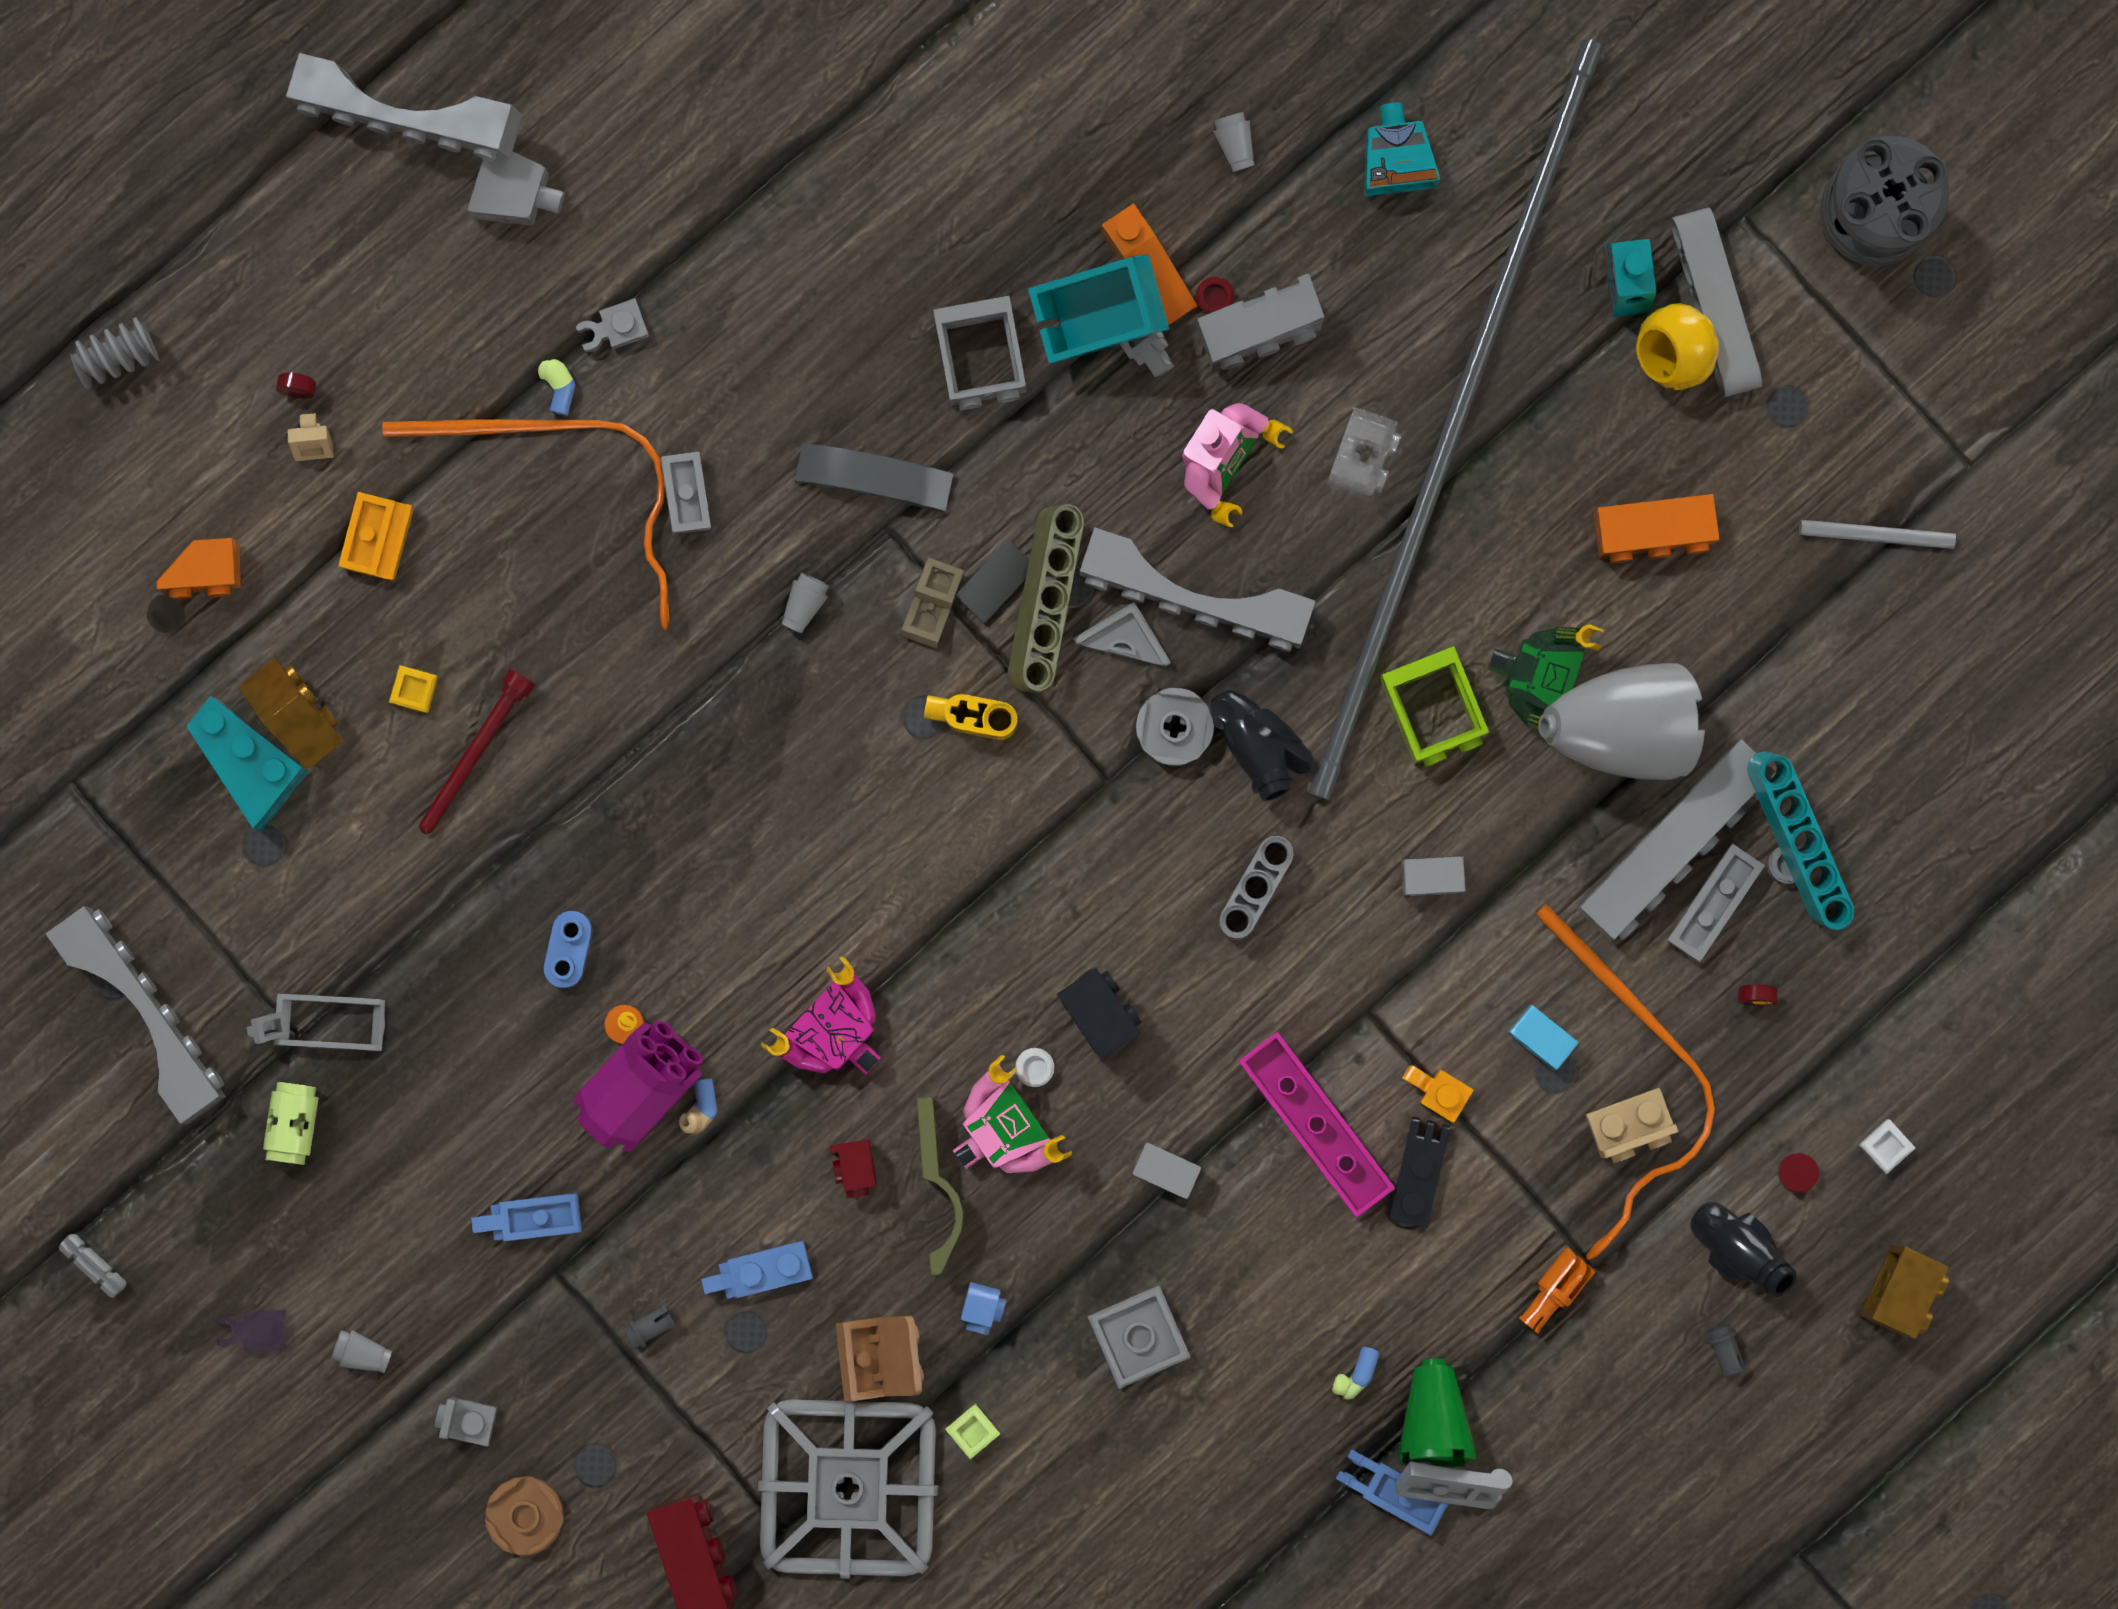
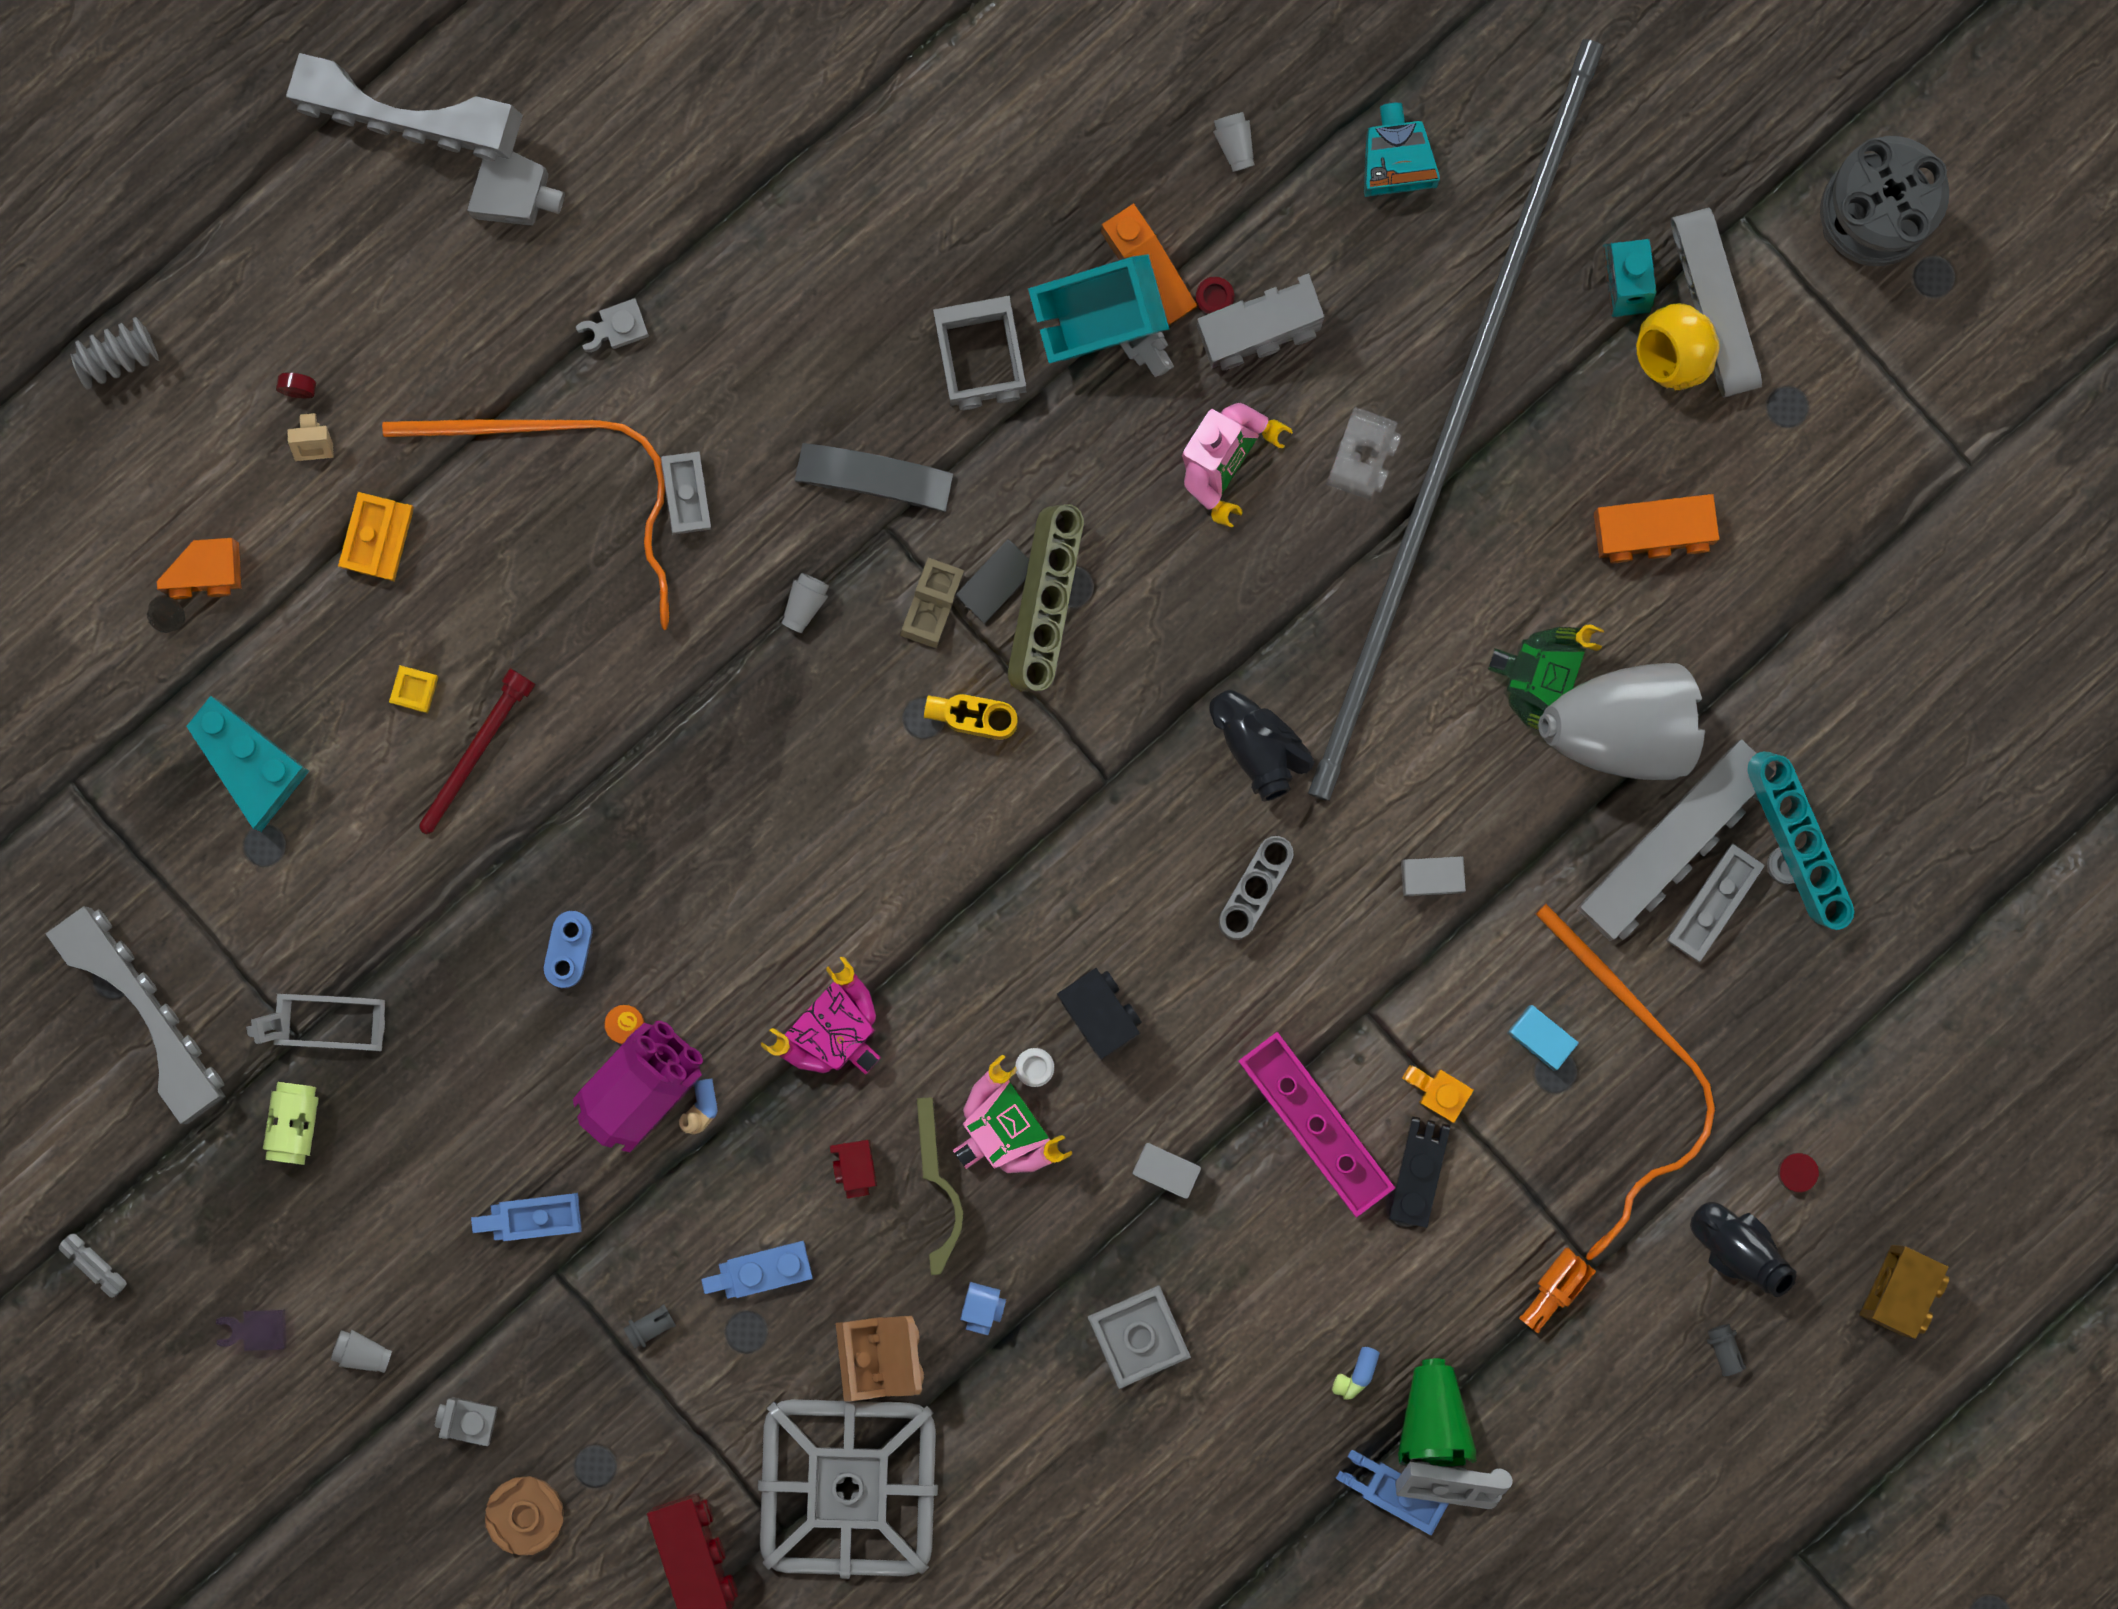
pearl gold brick [238,657,343,770] -> none
arm [538,359,576,416] -> none
yellowish green tile [945,1403,1001,1459] -> none
light grey tile [1073,602,1171,667] -> none
light grey arch [1079,527,1315,652] -> none
light grey plate [1136,688,1214,766] -> none
lime window [1379,646,1489,767] -> none
tan bracket [1585,1088,1679,1163] -> none
dark red tile [1738,985,1778,1006] -> none
light grey bar [1799,520,1956,549] -> none
white tile [1859,1119,1915,1174] -> none

